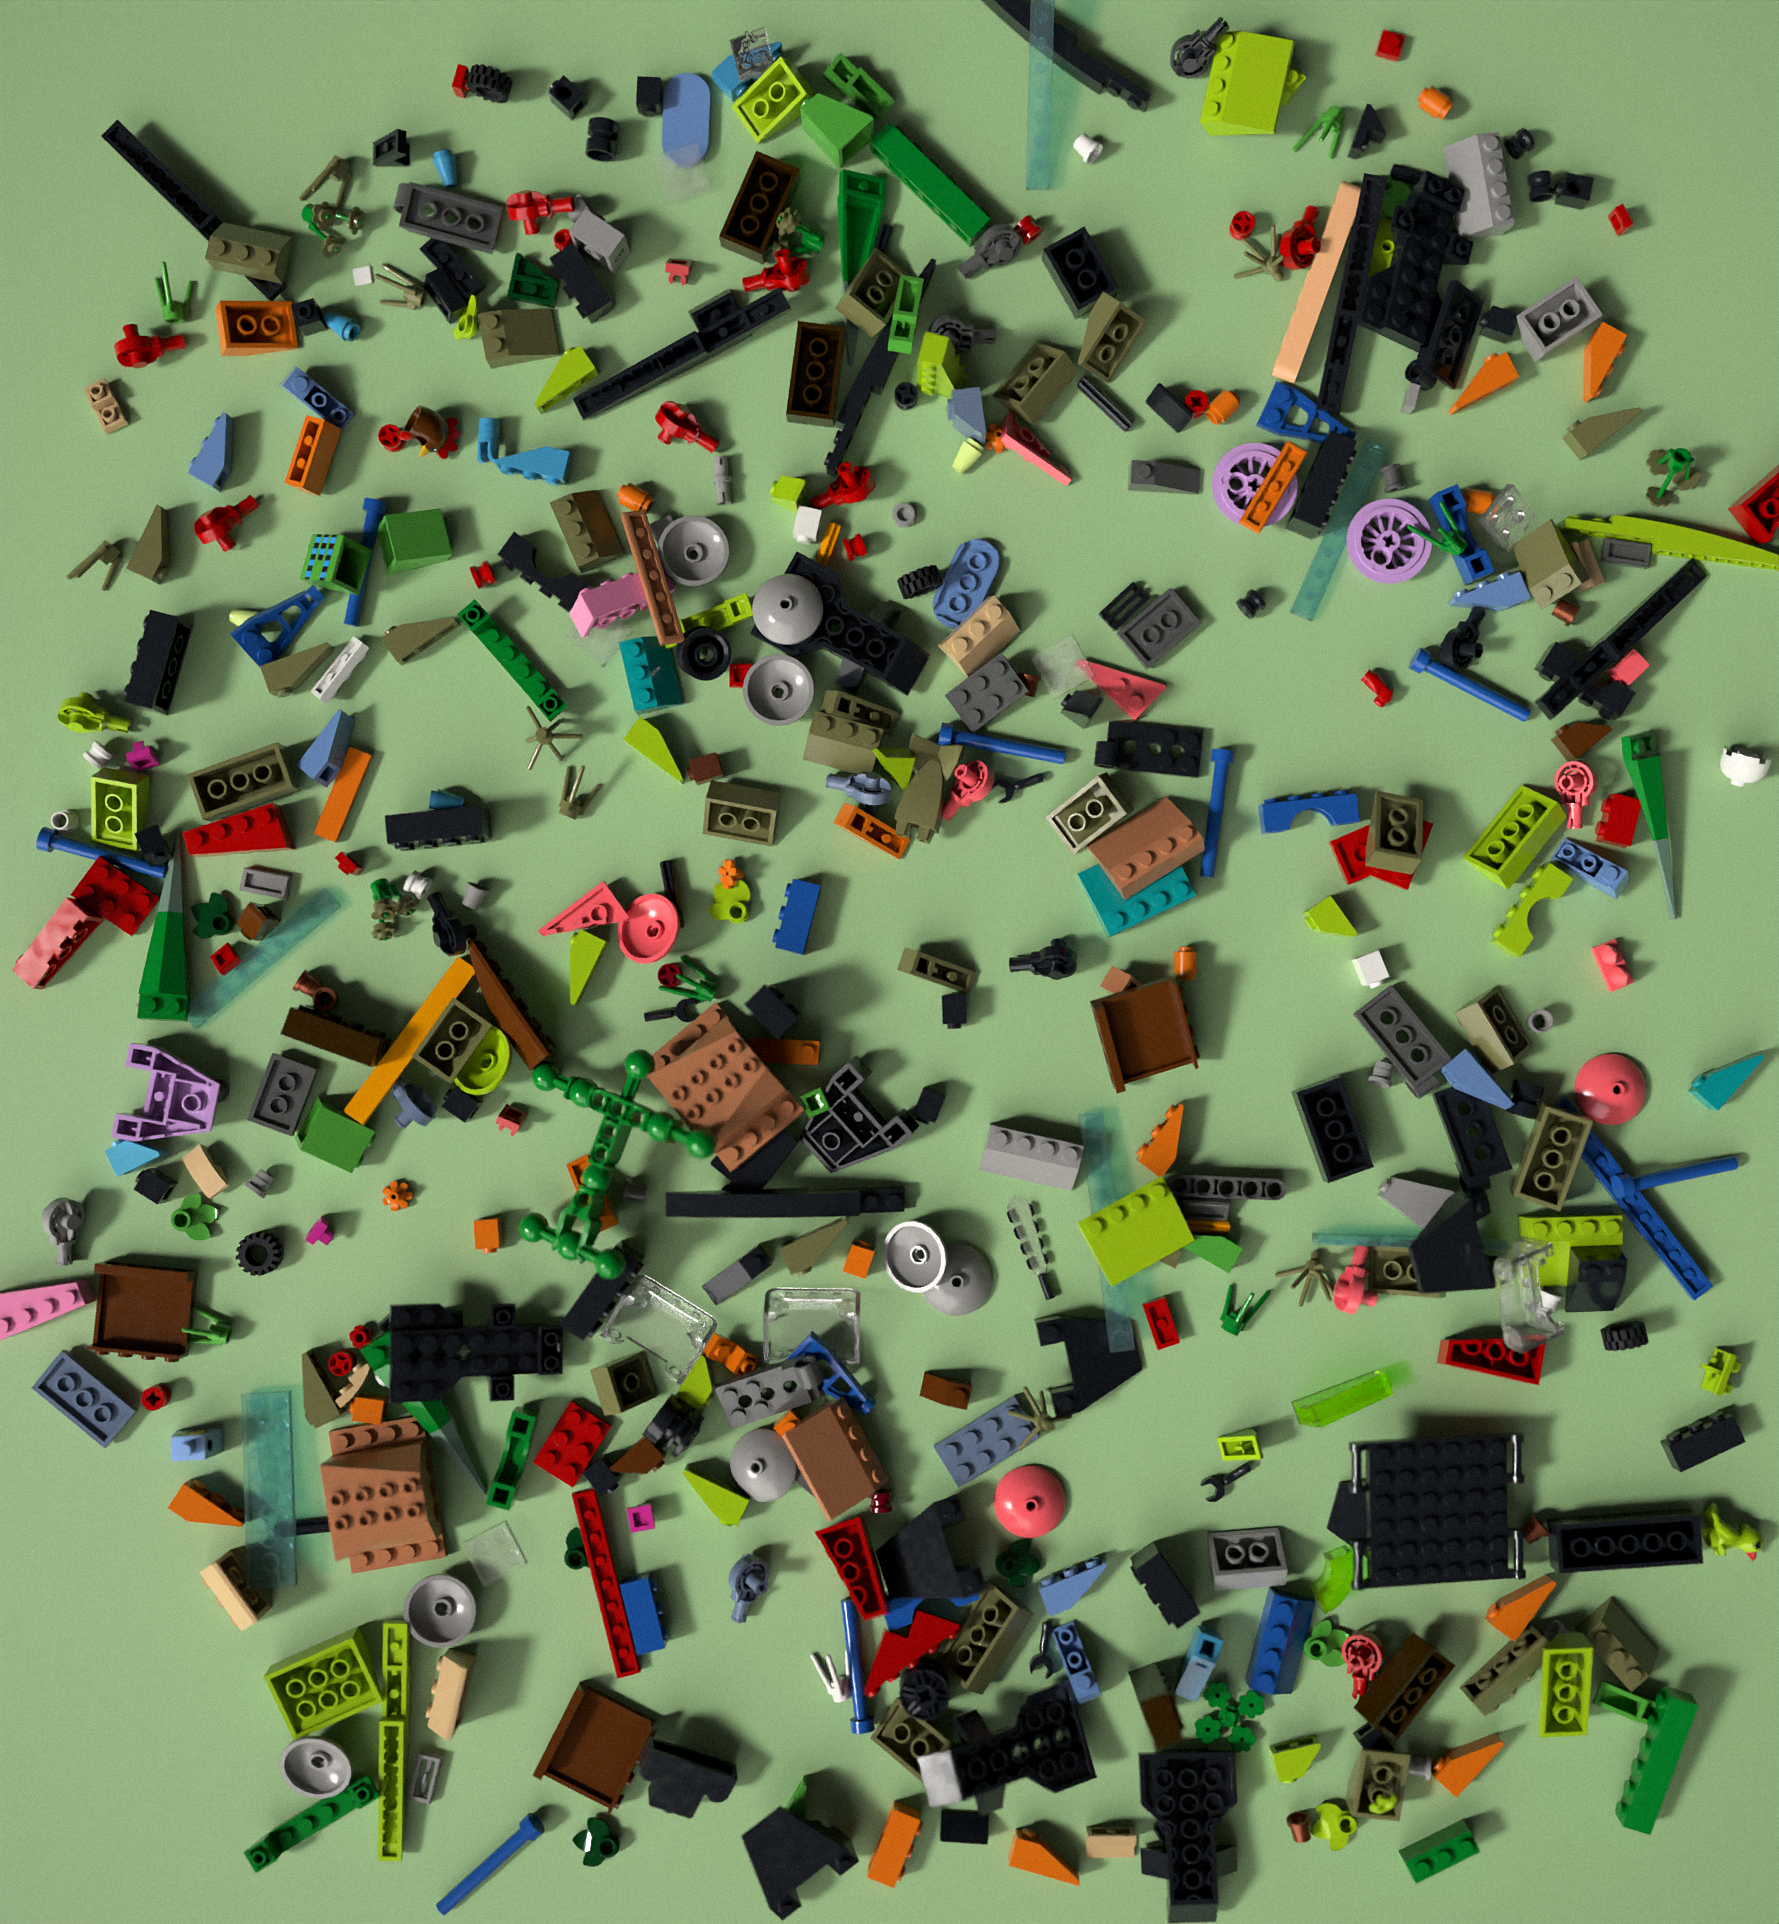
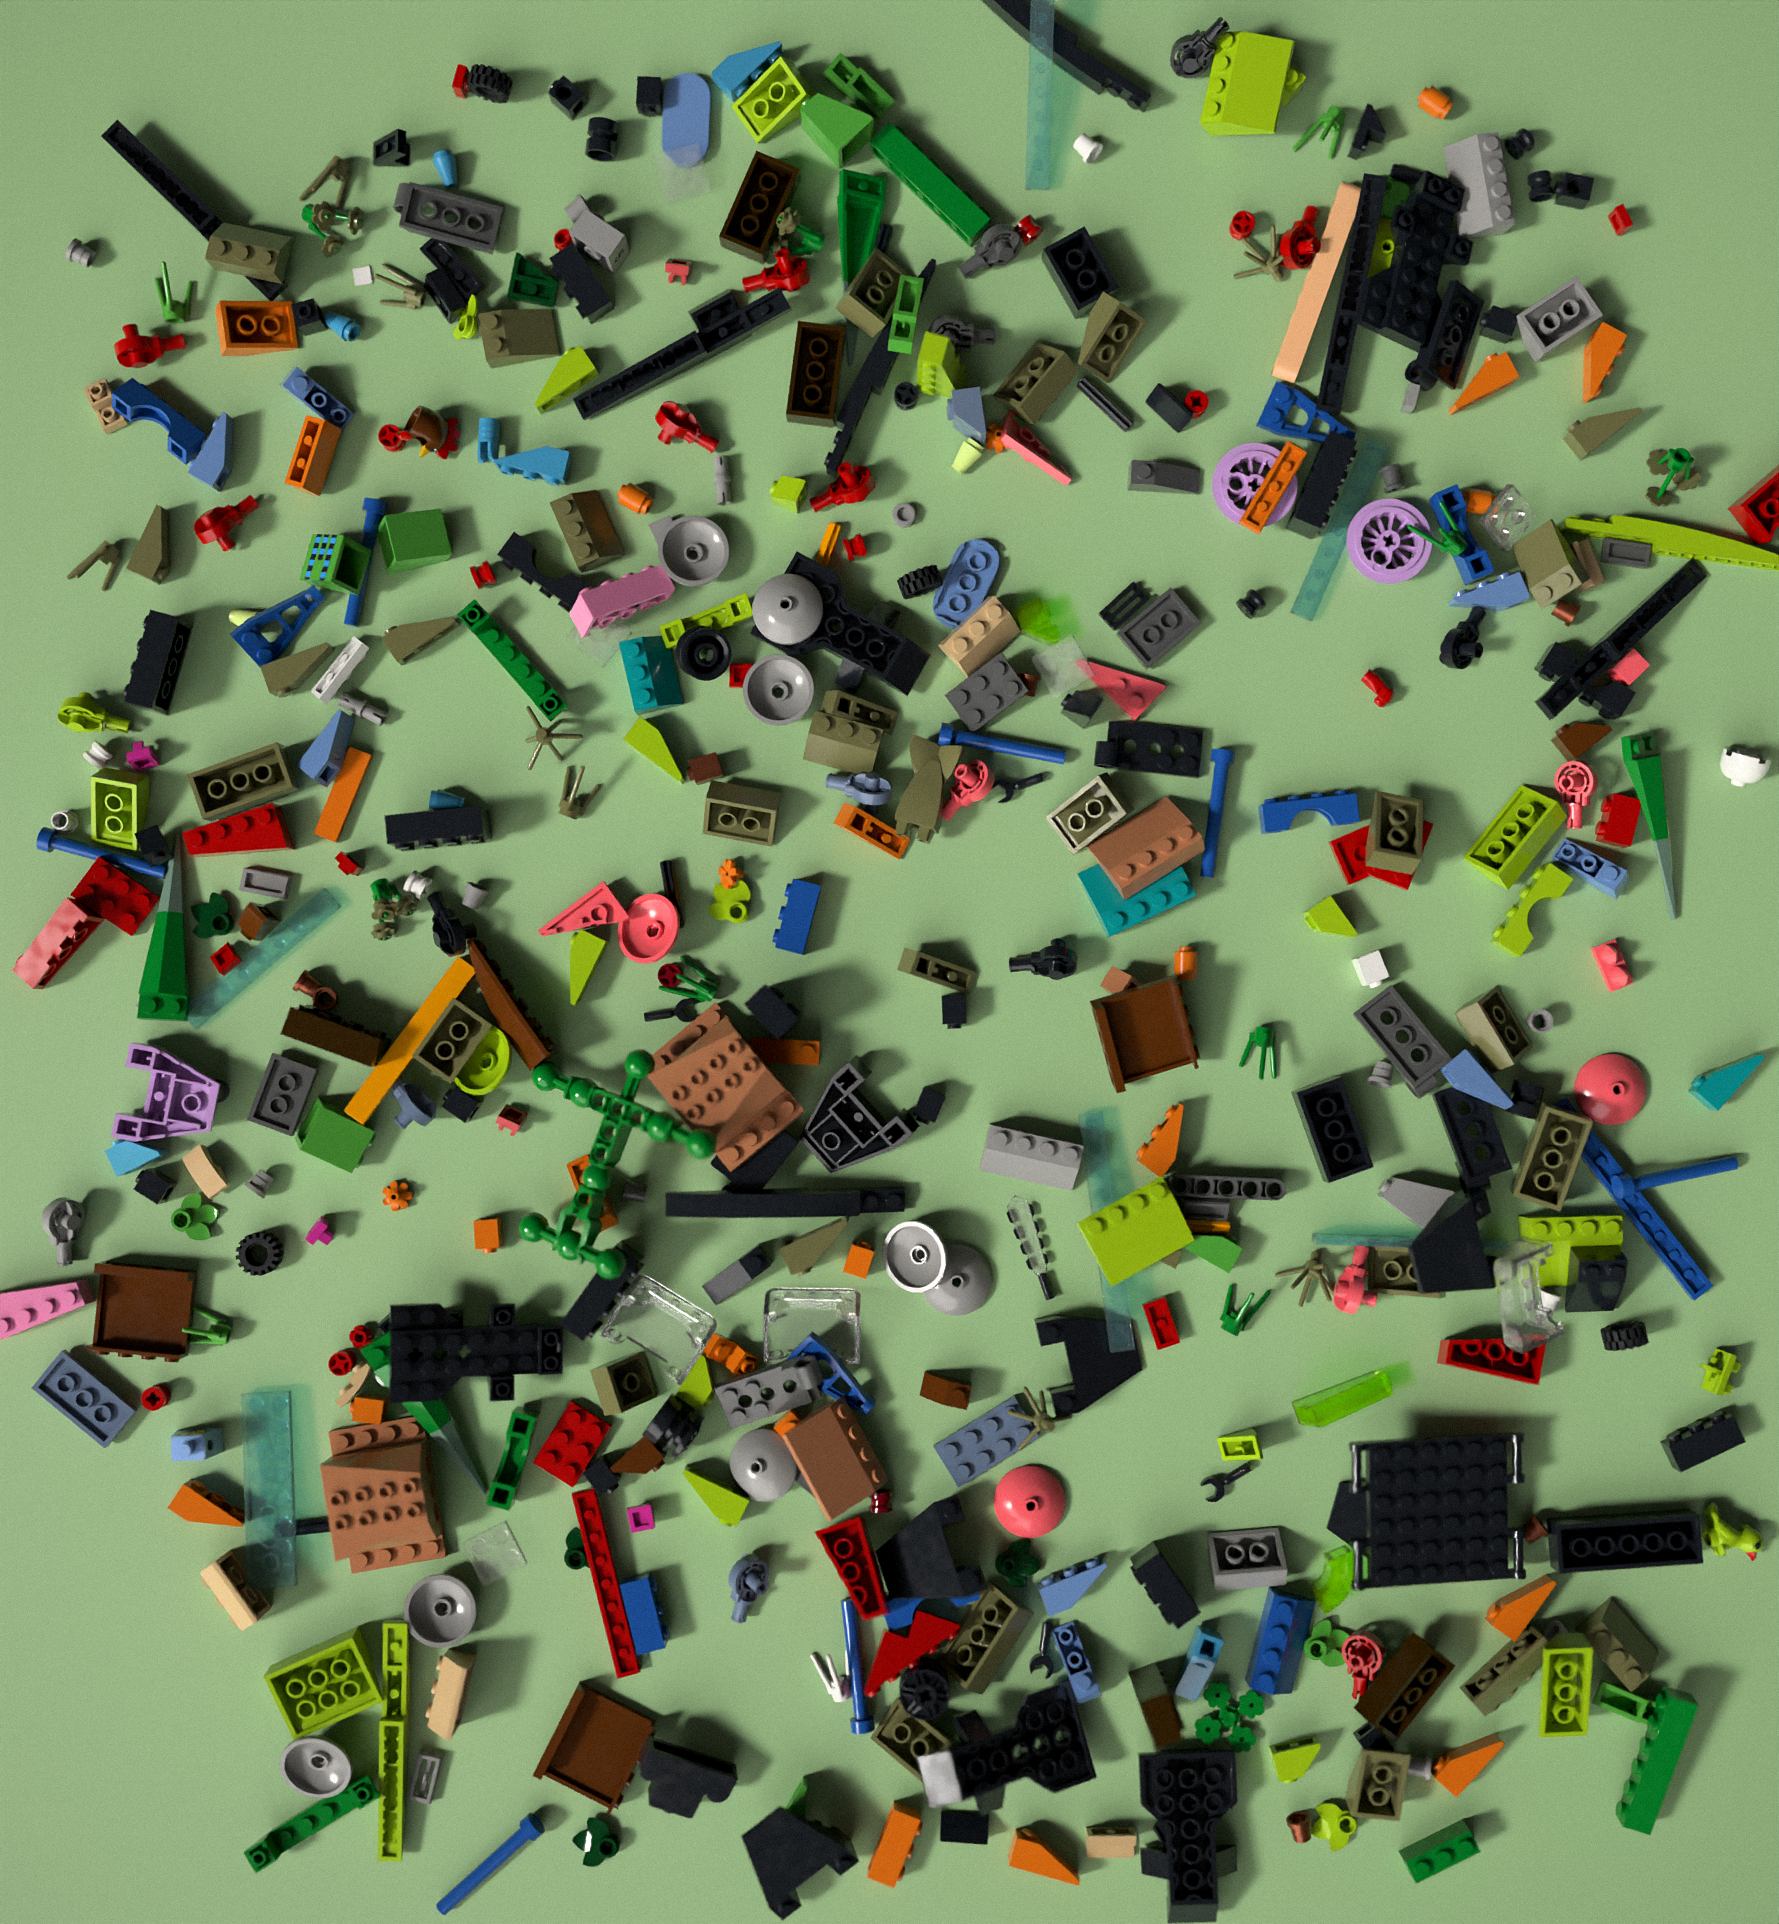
olive slope [302,1349,347,1429] -> none
red pin [507,190,575,235] -> none
nougat tile [621,510,685,646] -> none
clear piece [730,27,774,83] -> none
white brick [793,505,823,545] -> none
bright green slope [799,1087,831,1119] -> none
lime slope [872,747,915,791] -> none
orange brick [1205,390,1240,425] -> none
lime plant [1369,1794,1397,1814] -> none
red plate [1375,29,1405,62] -> none
blue piece [1409,647,1531,722] -> none
none -> light grey piece [65,238,96,268]
none -> blue arch [112,378,206,465]
none -> light grey pin [338,692,387,726]
none -> clear neon green slope [1013,598,1060,647]
none -> green plant [1239,1027,1276,1080]

